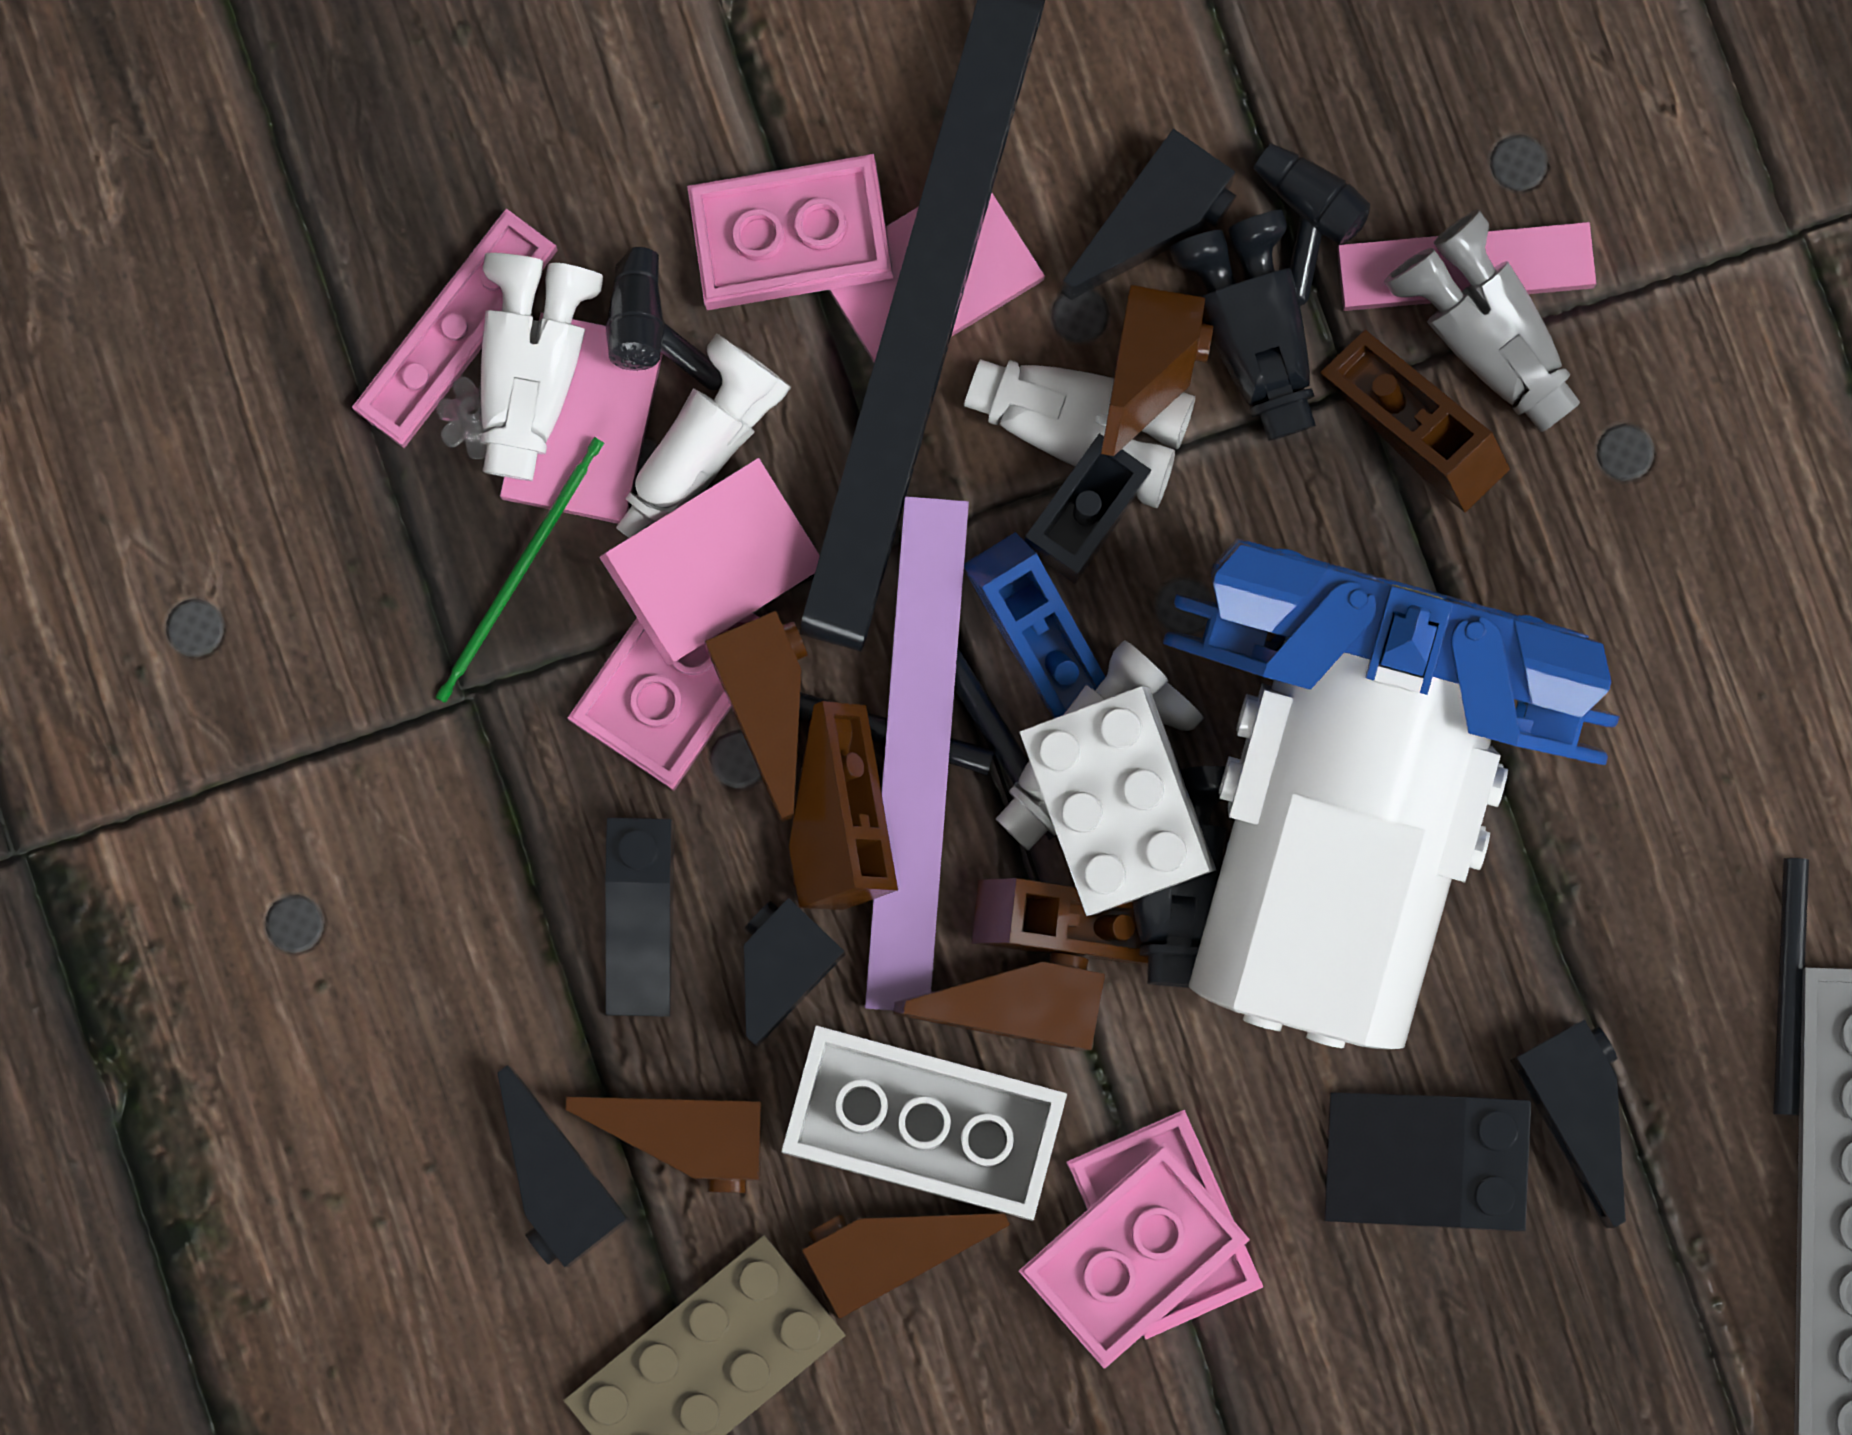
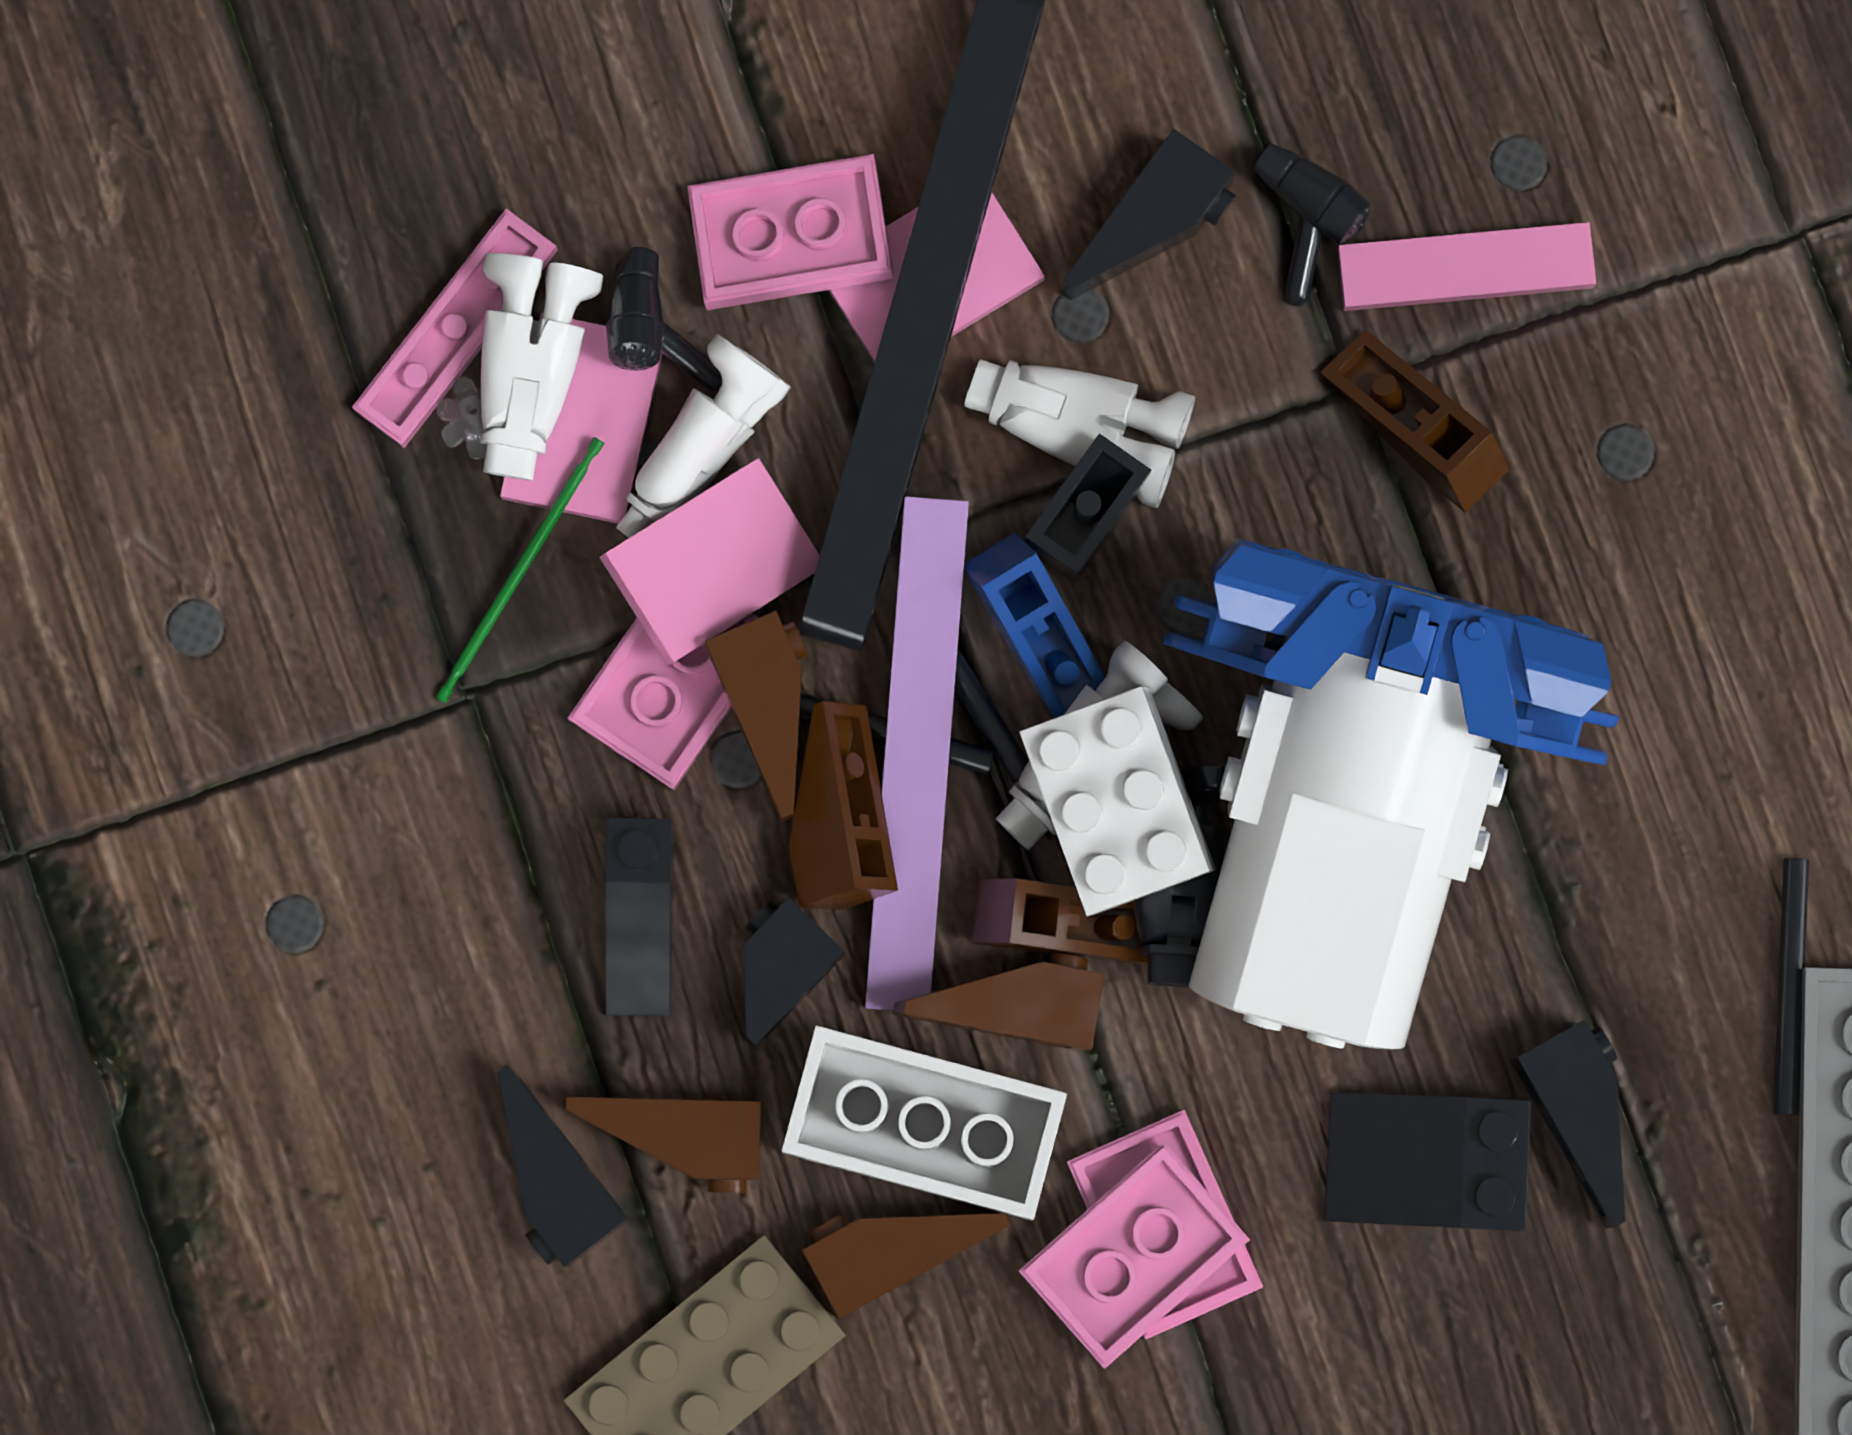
reddish brown slope [1101,285,1214,456] -> none
black piece [1169,210,1316,441] -> none
light grey piece [1384,210,1580,432] -> none

